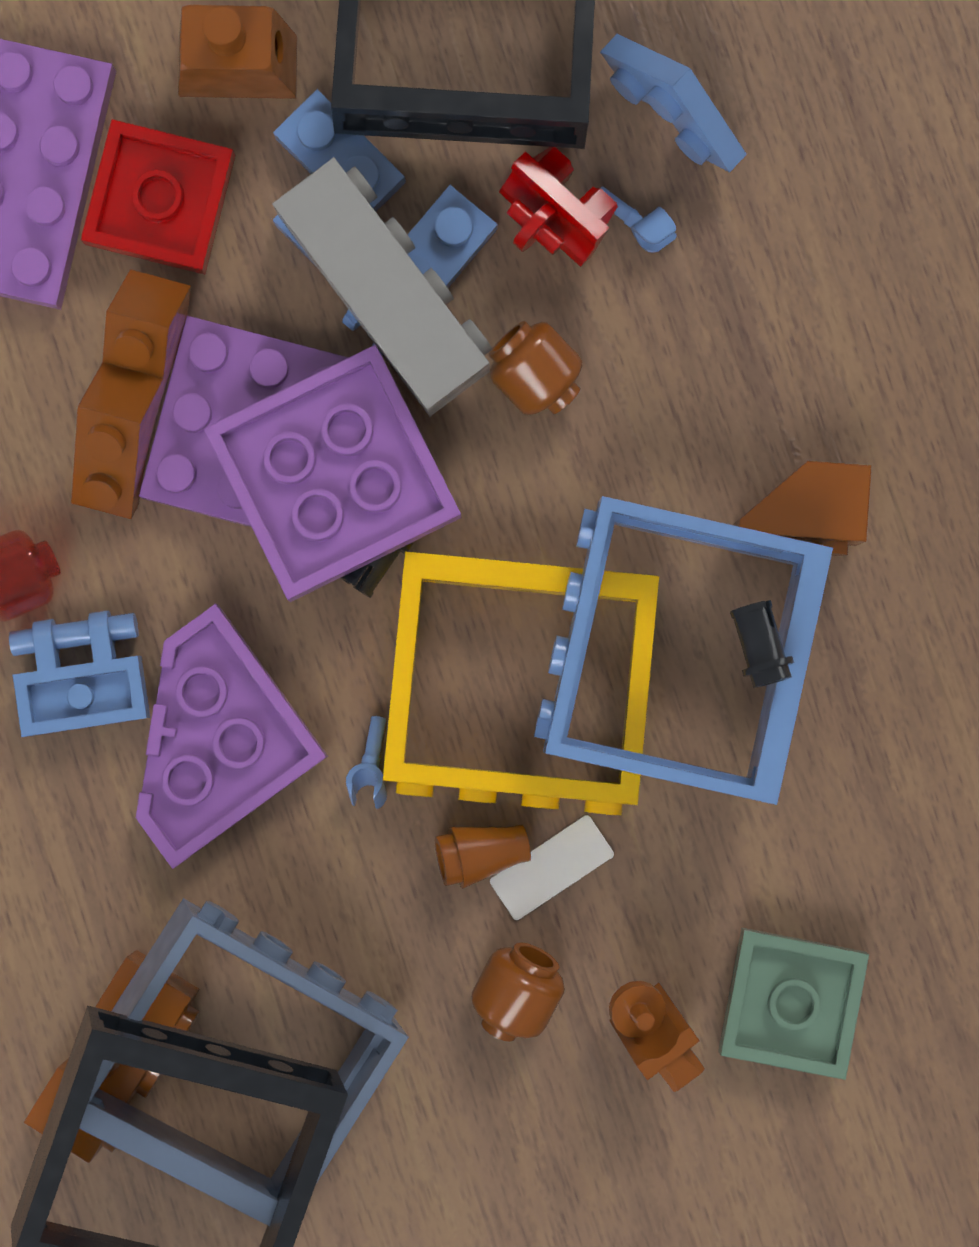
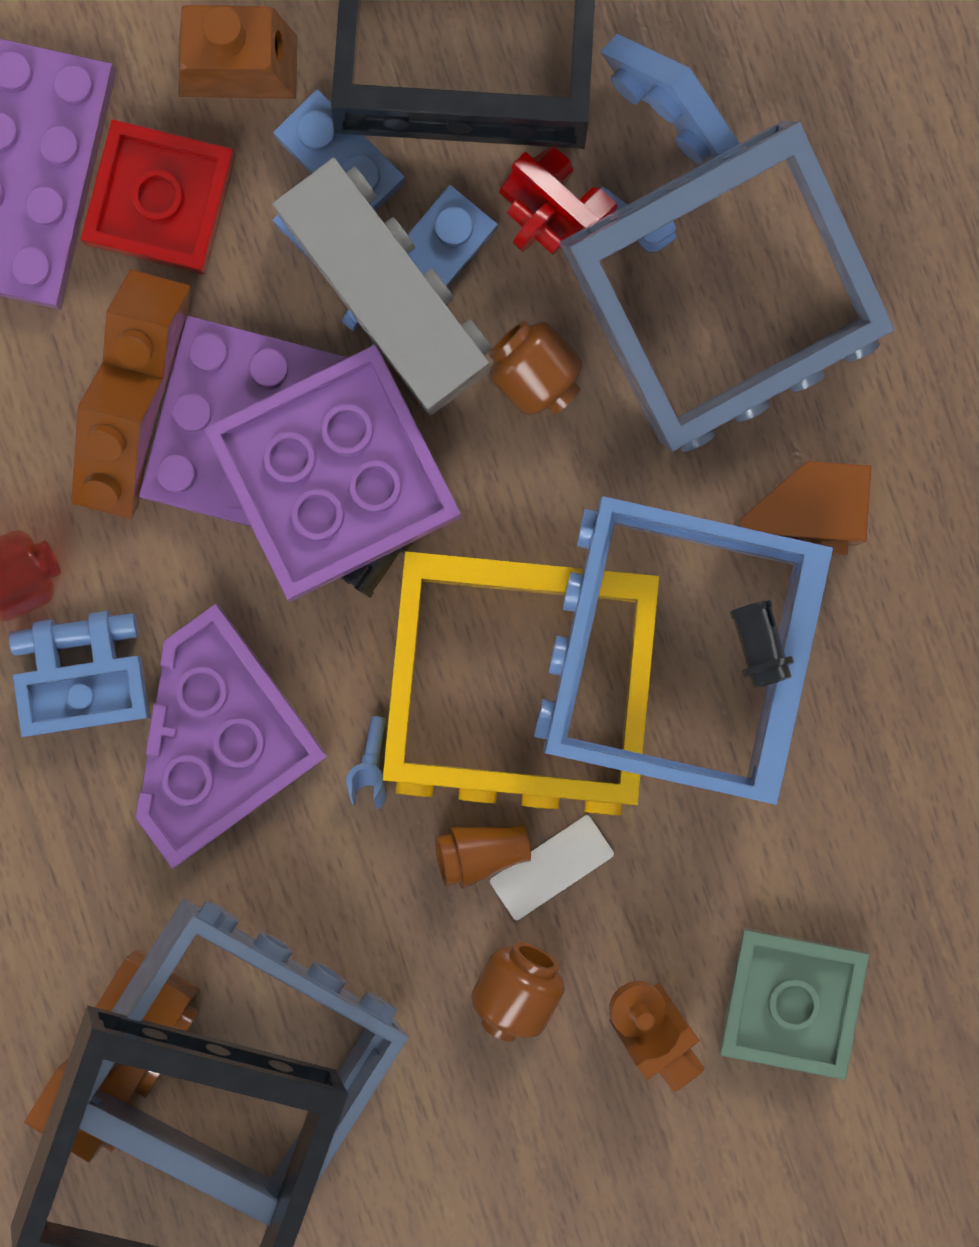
none -> sand blue window [559,121,895,452]

